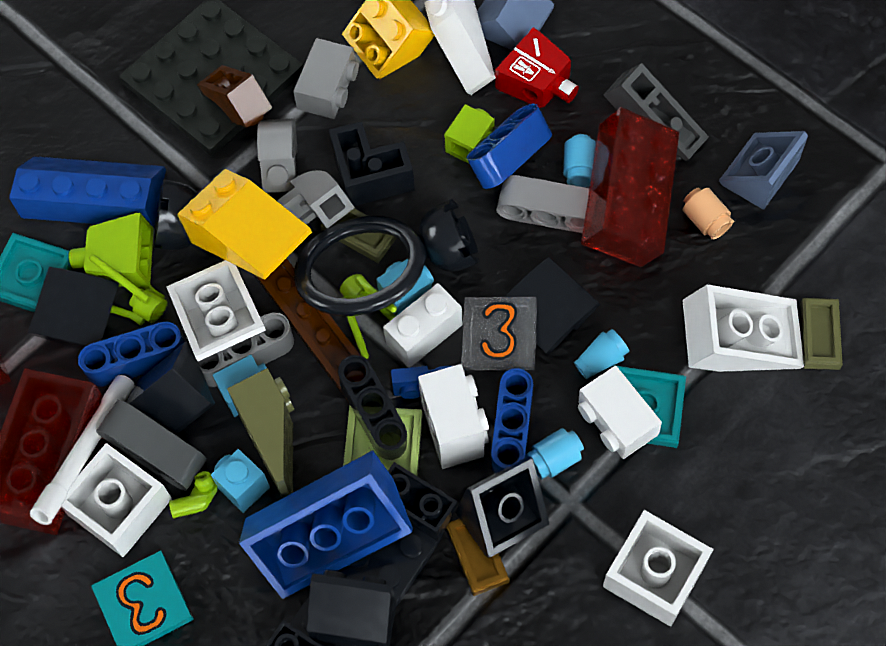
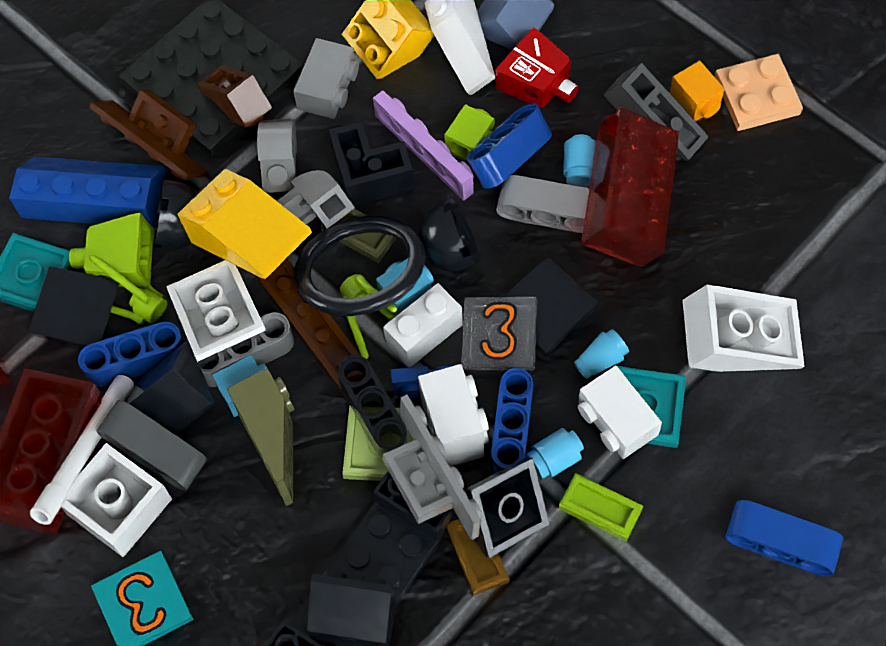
lime arm [169,471,218,519] -> none
medium azure brick [211,449,270,513] -> none
blue slope [239,450,413,599] -> none
white brick [603,510,713,627] -> none
light nougat brick [682,188,734,240] -> none
sand blue slope [719,131,808,210] -> none
olive tile [800,298,843,370] -> none
none -> reddish brown bracket [89,89,208,180]
none -> lavender plate [373,90,474,201]
none -> light grey bracket [383,395,483,540]
none -> lime tile [558,473,643,542]
none -> light orange brick [670,61,724,122]
none -> light nougat plate [715,54,803,131]
none -> blue beam [725,500,844,576]

